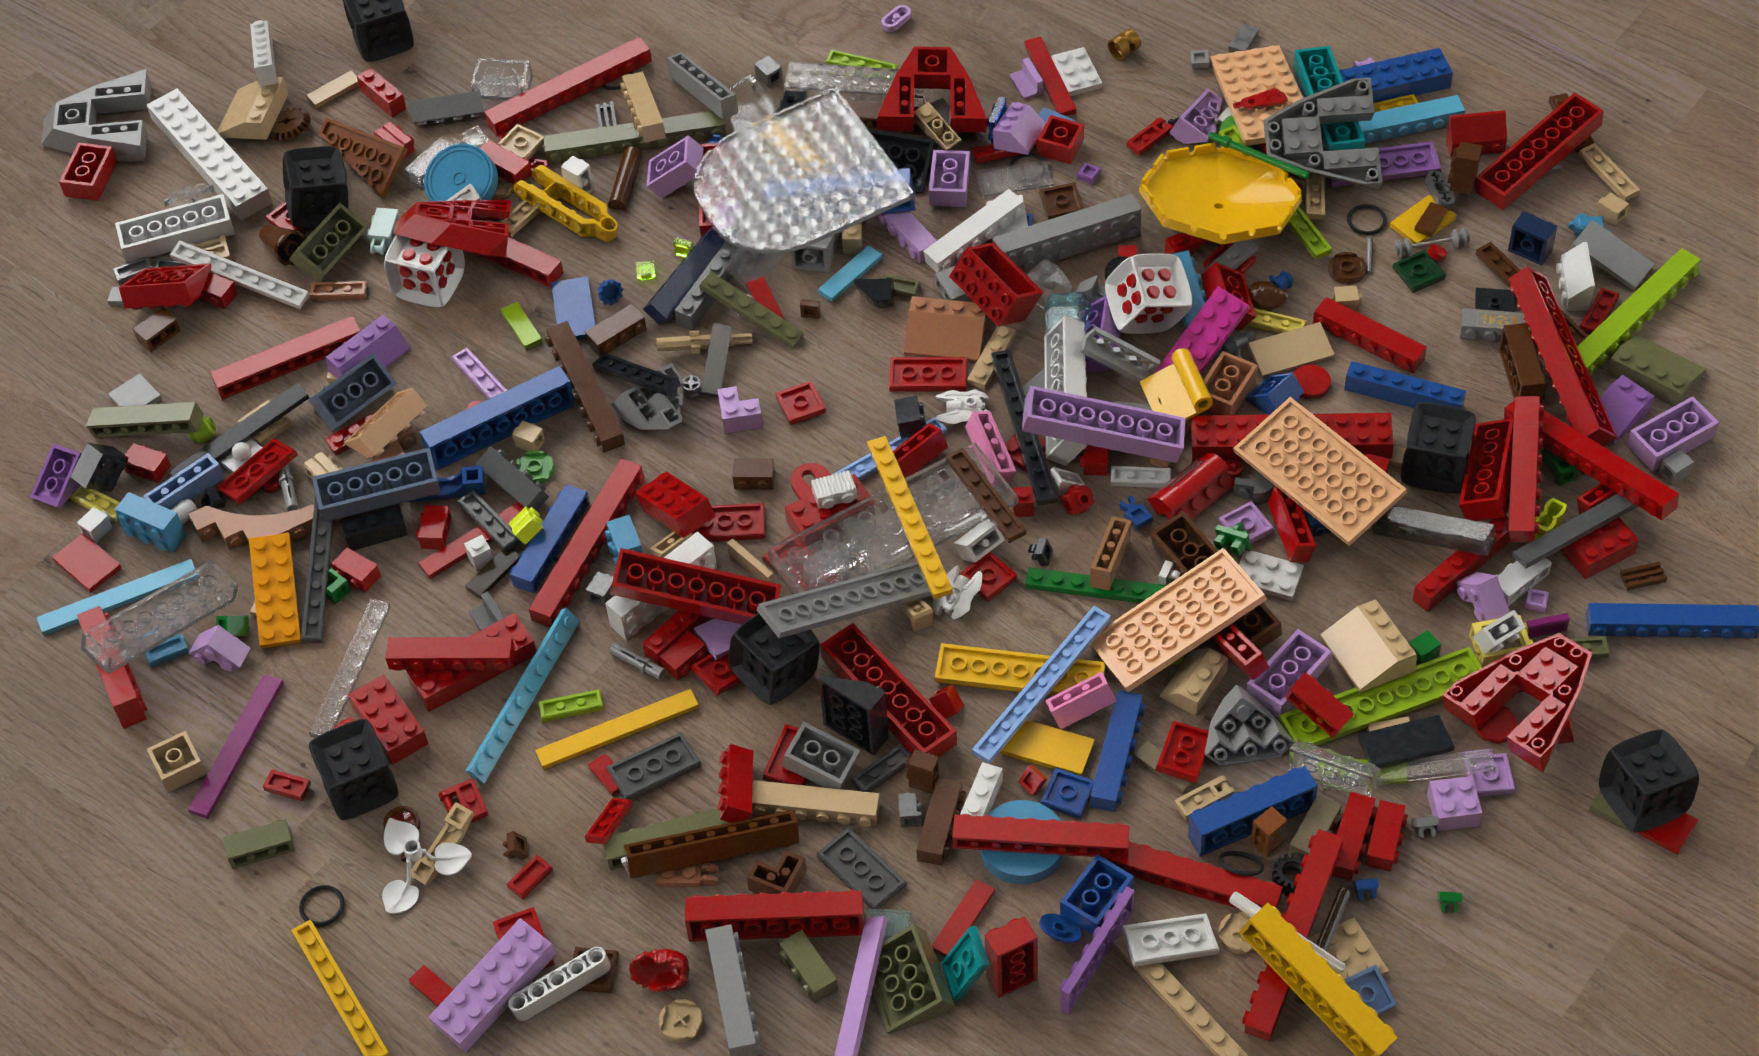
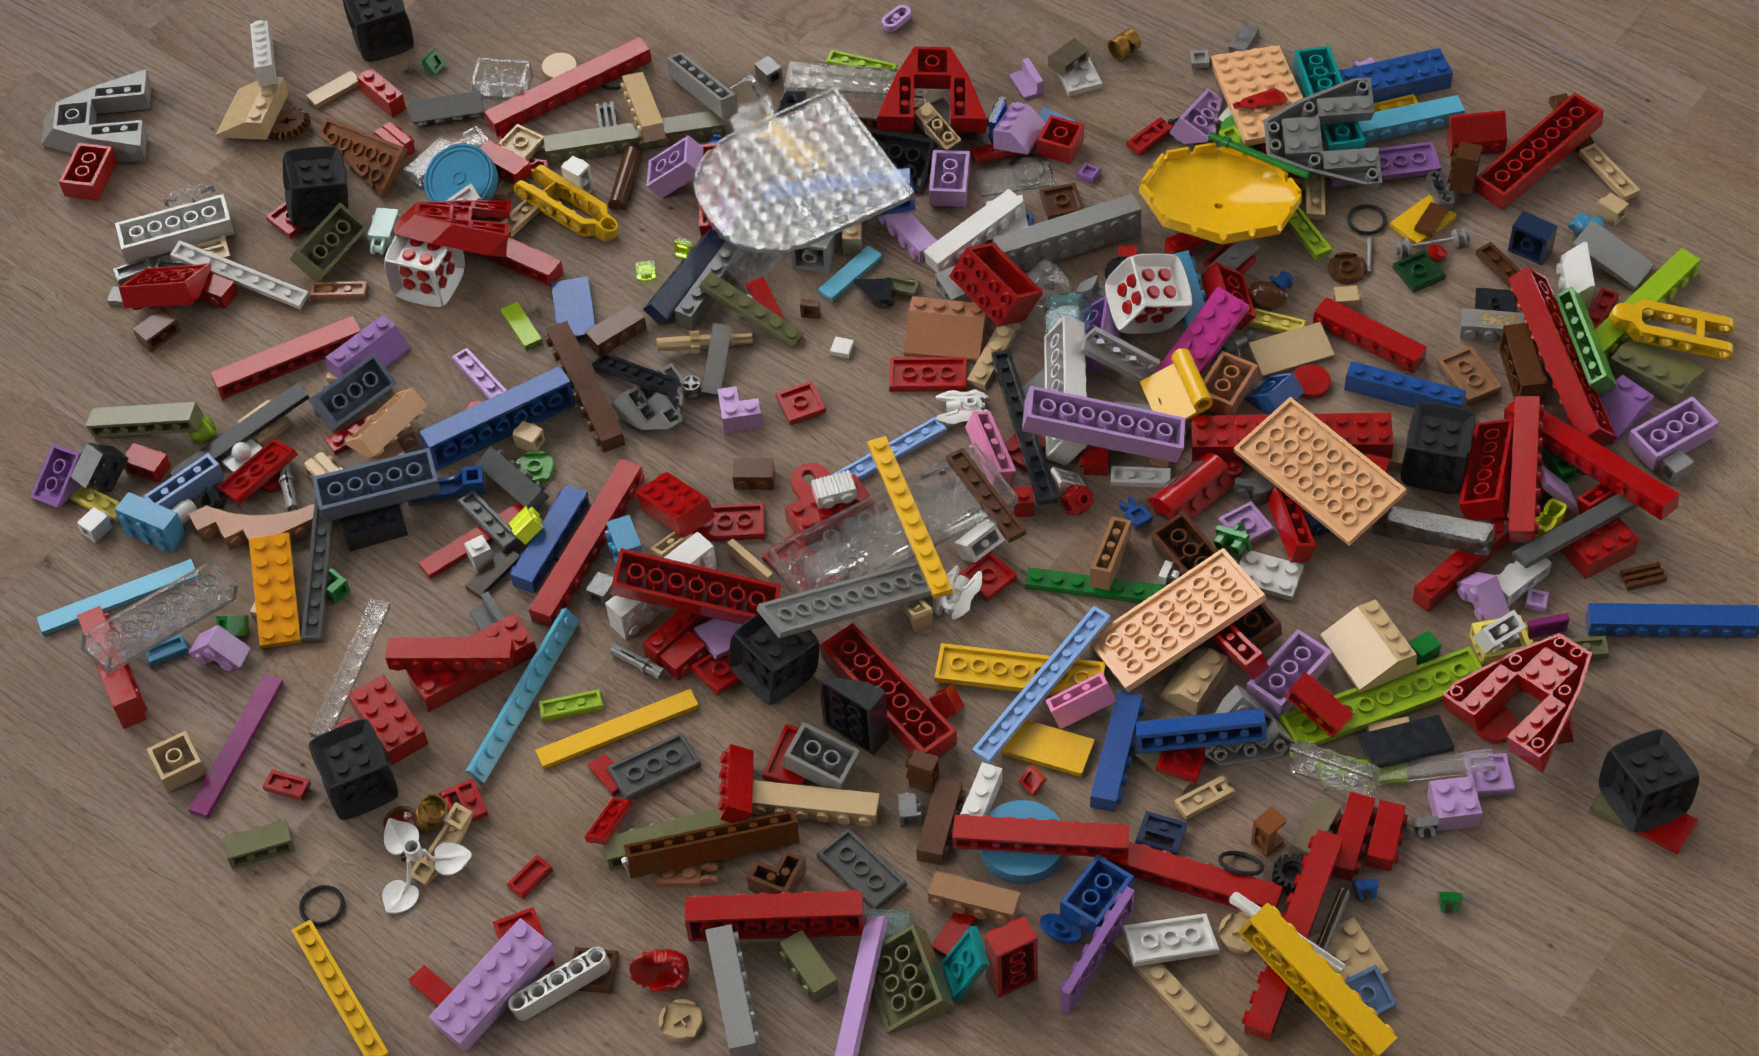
tile [52,533,122,593] -> none
light grey tile [108,374,162,406] -> none
white brick [147,88,272,221] -> none
reddish brown cone [259,225,306,266] -> none
brick [331,547,381,593] -> none
red brick [416,505,452,550] -> none
reddish brown tile [503,831,528,860] -> none
blue piece [598,279,624,305] -> none
dark grey tile [851,744,912,792] -> none
red brick [893,423,948,480] -> none
black brick [894,395,926,439] -> none
red tile [1024,37,1076,116] -> none
black tile [1028,538,1053,566] -> none
blue tile [1041,768,1094,819] -> none
blue brick [1188,766,1318,857] -> none
none -> pearl gold wheel [413,794,448,833]
none -> green tile [421,50,445,75]
none -> tan tile [542,53,577,80]
none -> white tile [830,337,854,359]
none -> medium nougat brick [928,871,1020,925]
none -> dark tan brick [1048,38,1089,77]
none -> dark blue plate [1135,811,1188,856]
none -> blue brick [1136,709,1267,753]
none -> medium nougat plate [1437,346,1502,405]
none -> lavender tile [1538,465,1577,510]
none -> bright green brick [1555,286,1617,395]
none -> yellow piece [1608,299,1735,360]

